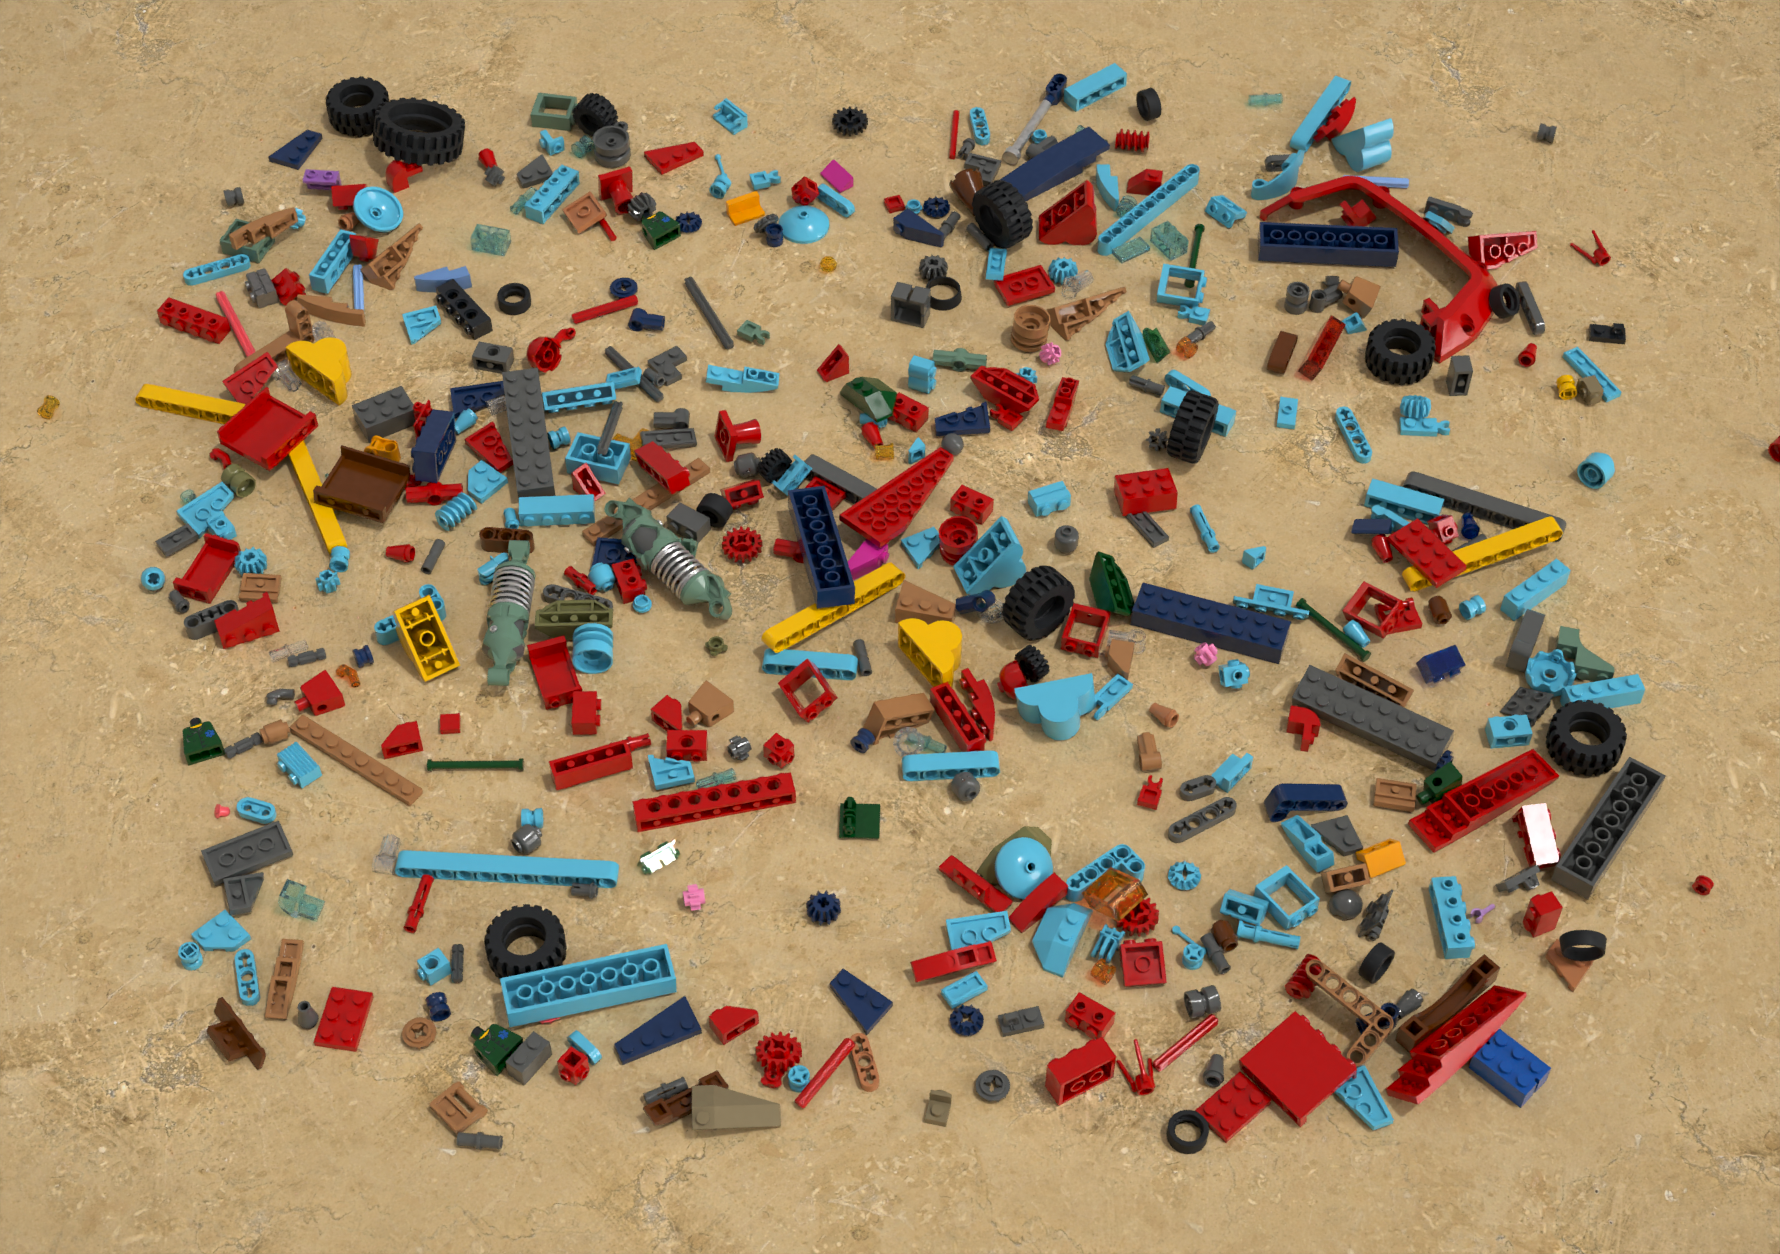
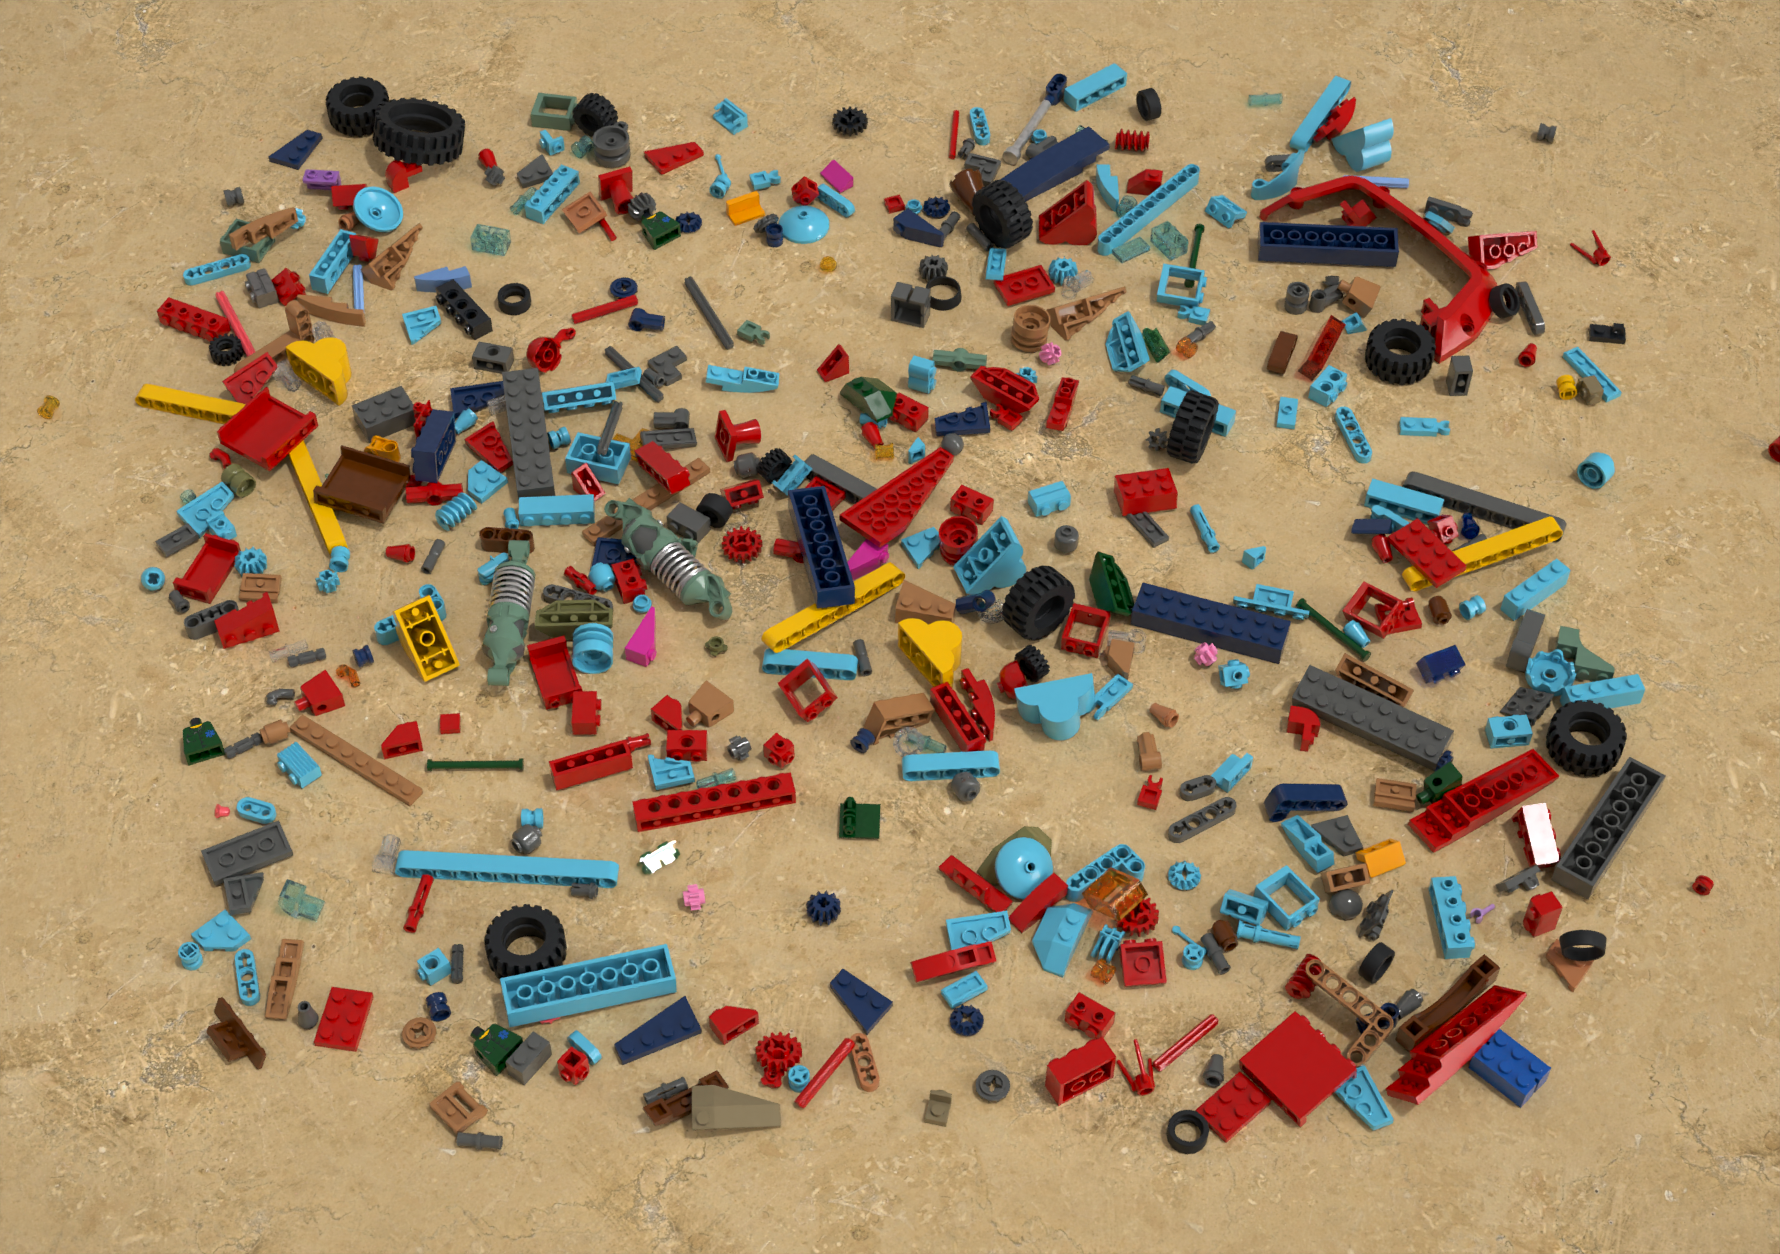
dark grey hinge [997,1006,1044,1037] -> none
dark grey wheel [1184,985,1221,1019] -> none
medium azure gear [1400,395,1431,418] -> none
none -> black tyre [209,334,243,366]
none -> dark pink slope [625,606,657,667]
none -> medium azure brick [1308,365,1348,407]

